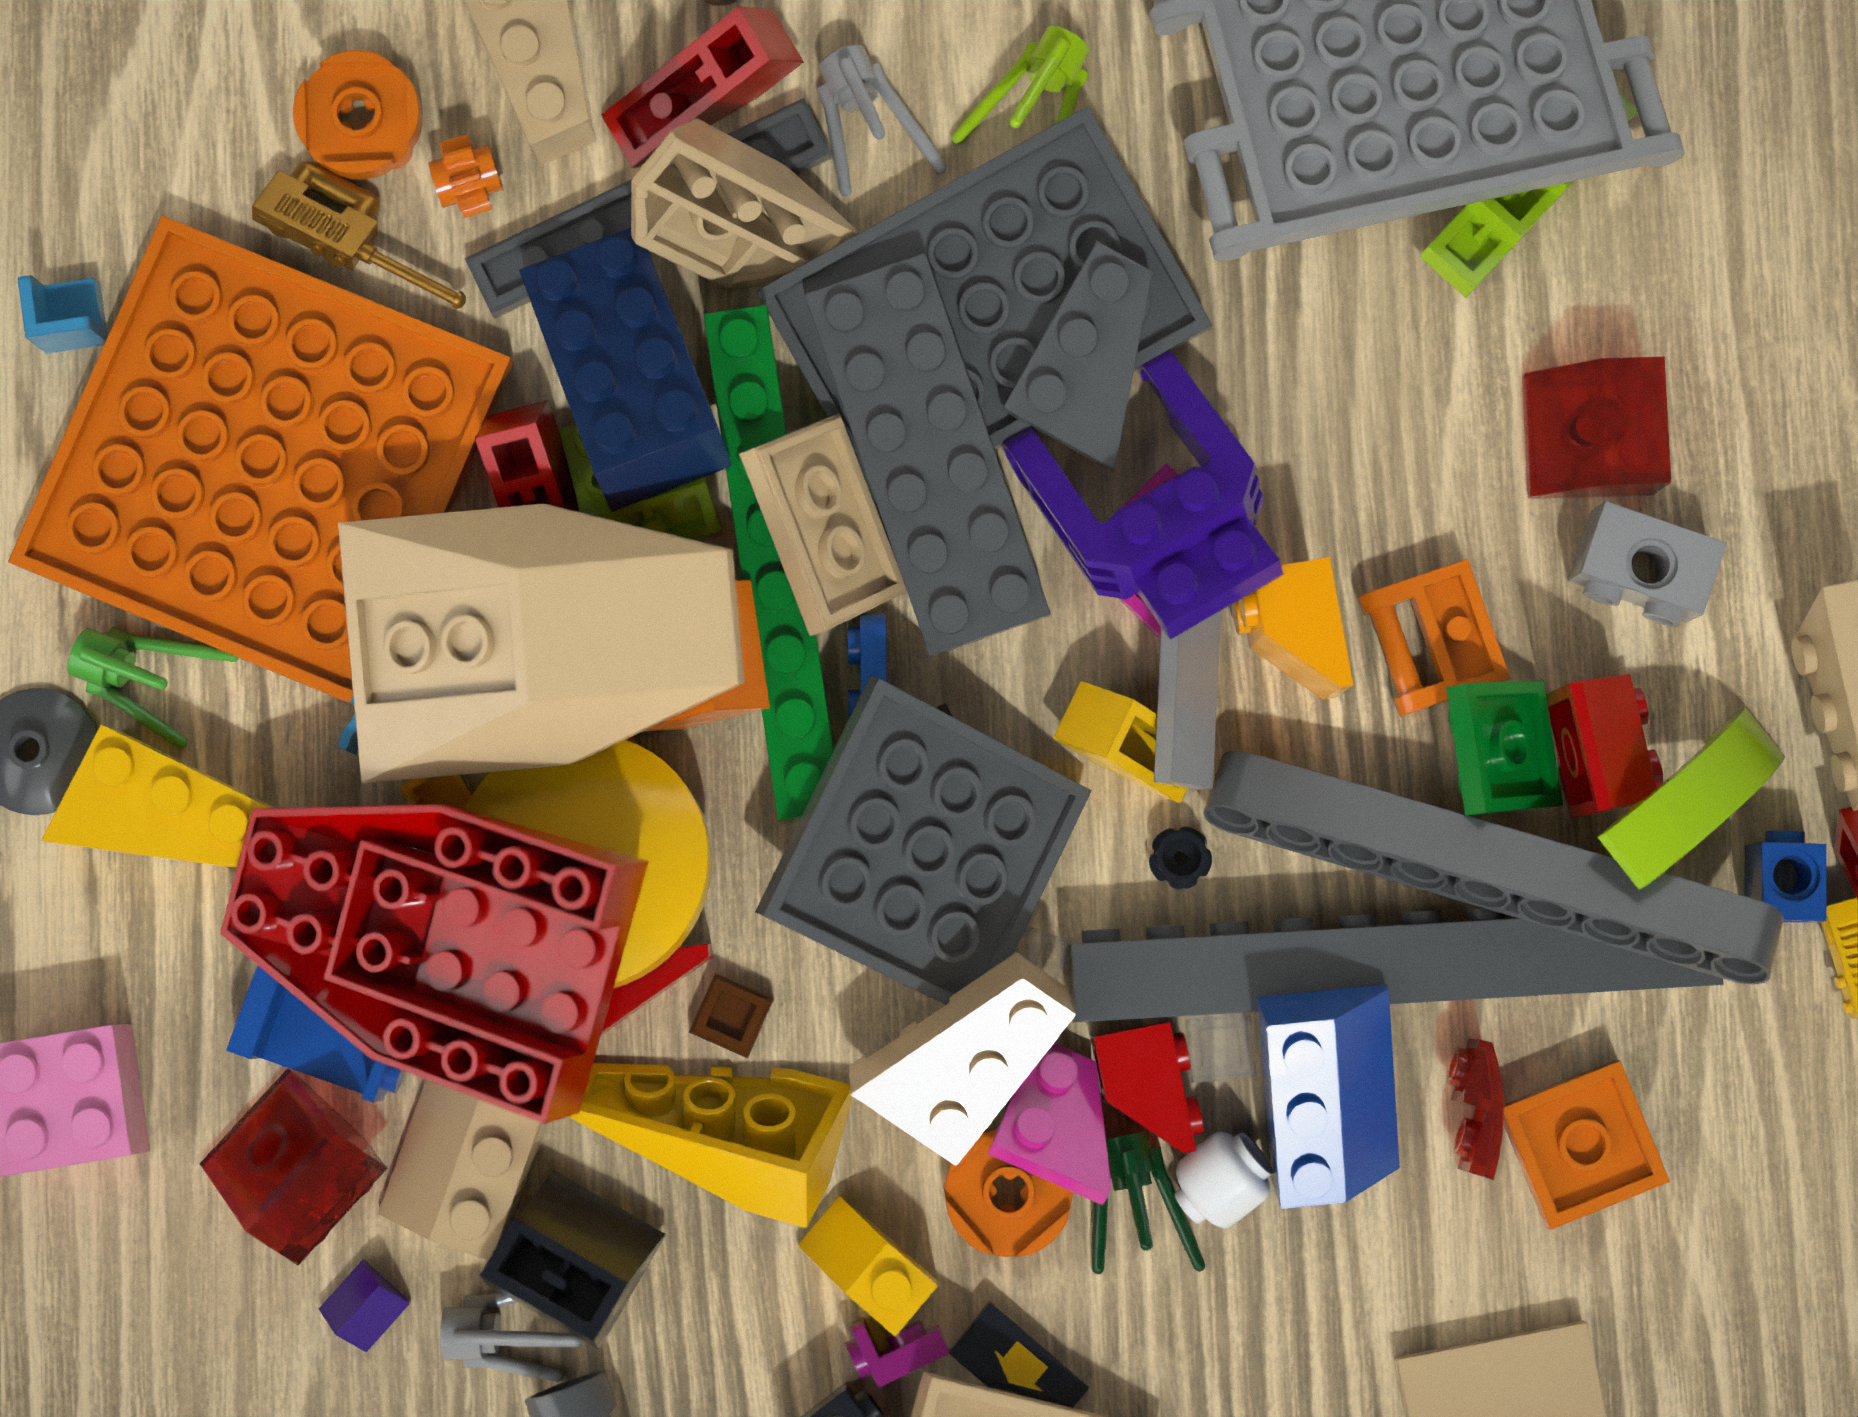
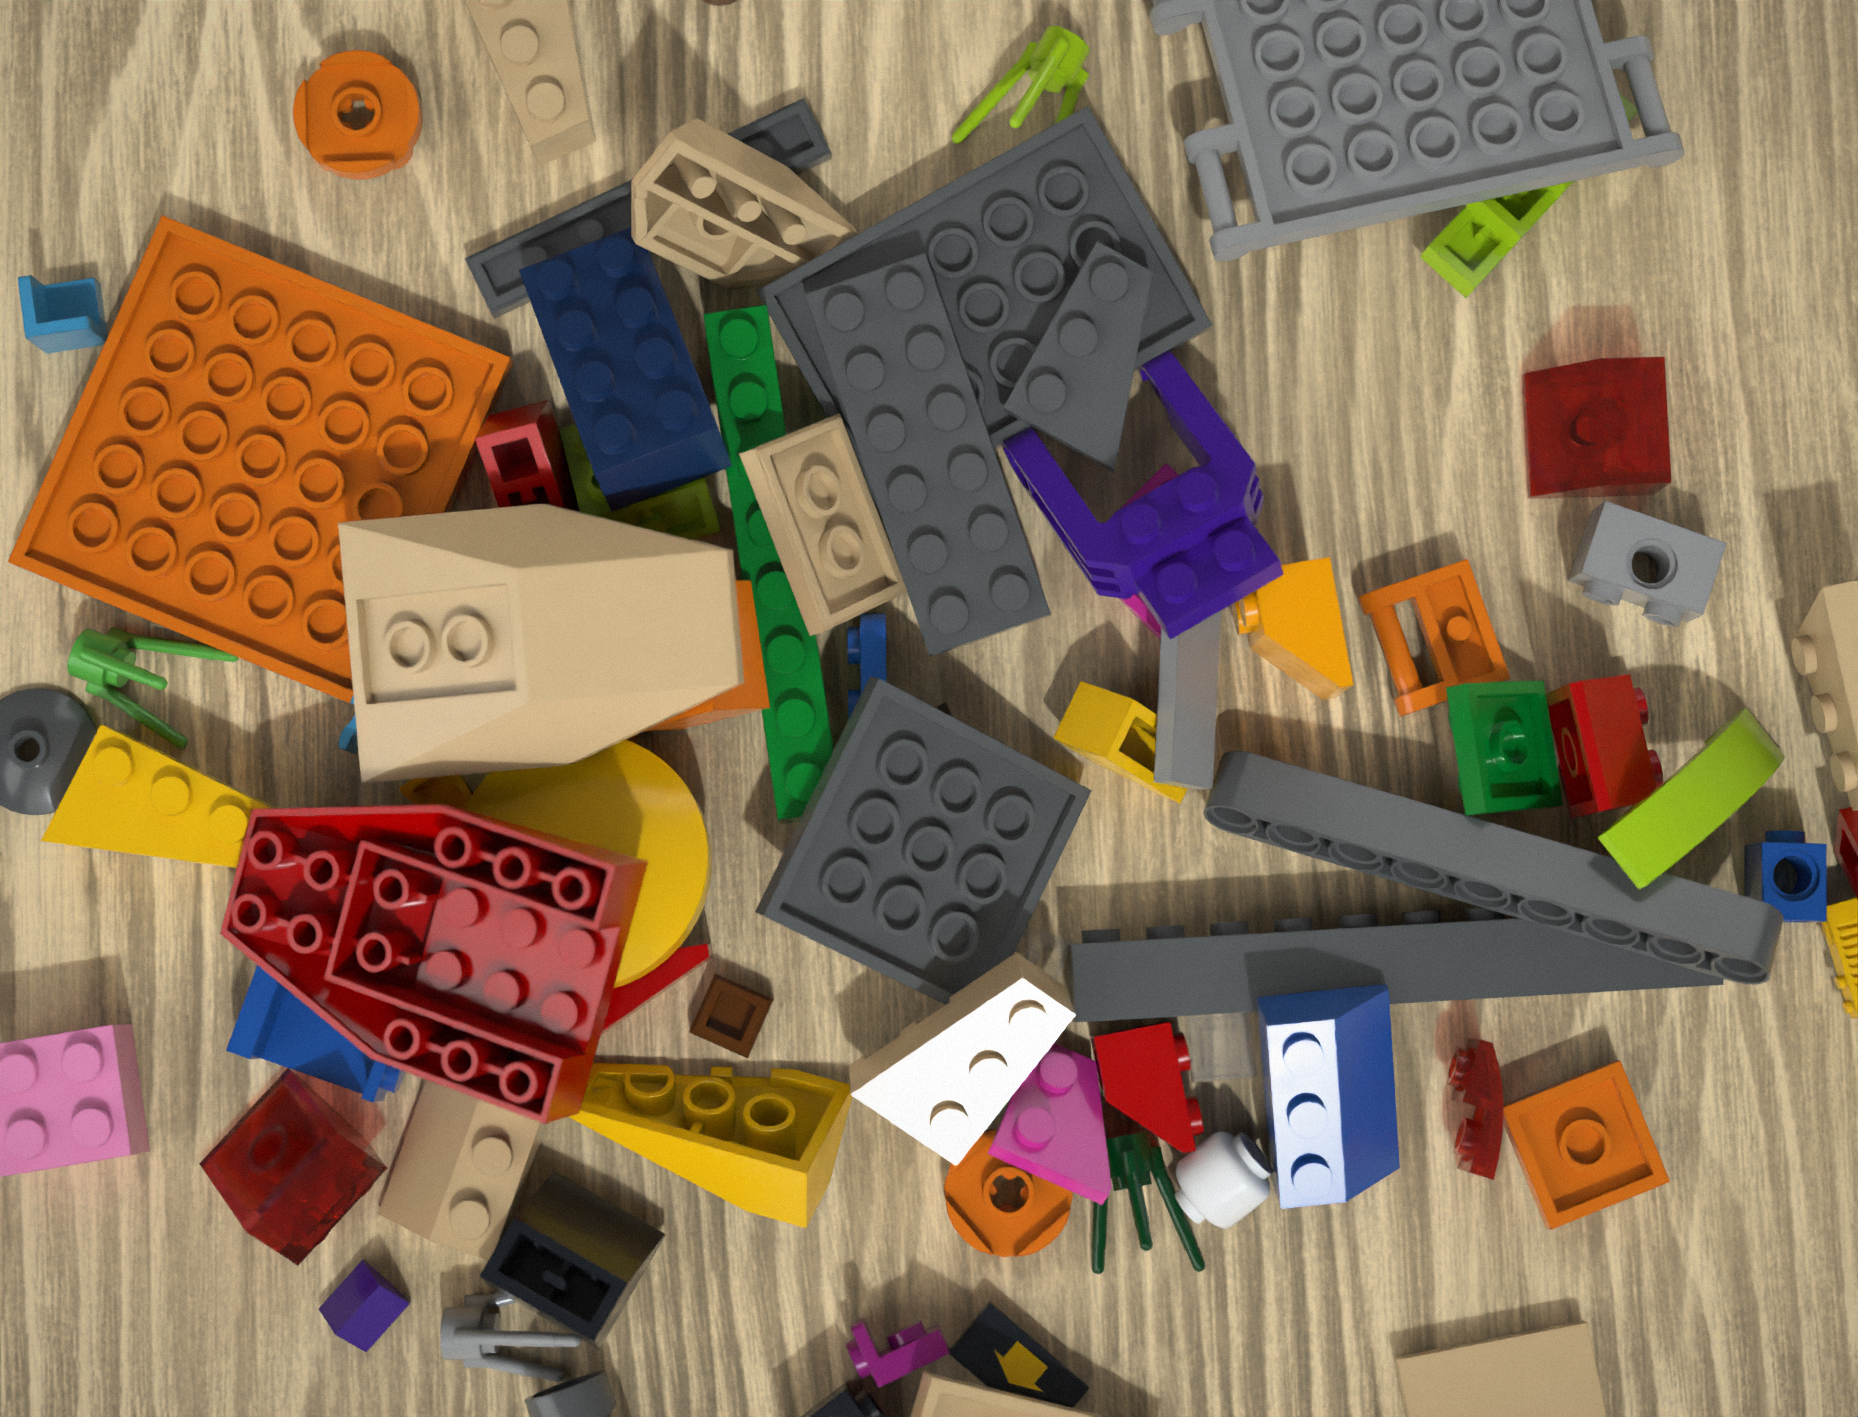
pearl gold piece [252,161,466,309] -> none
orange gear [428,134,504,218] -> none
red slope [601,6,804,168] -> none
yellow slope [798,1195,938,1337] -> none
light grey plant [817,45,947,196] -> none
black plate [1149,827,1212,890] -> none

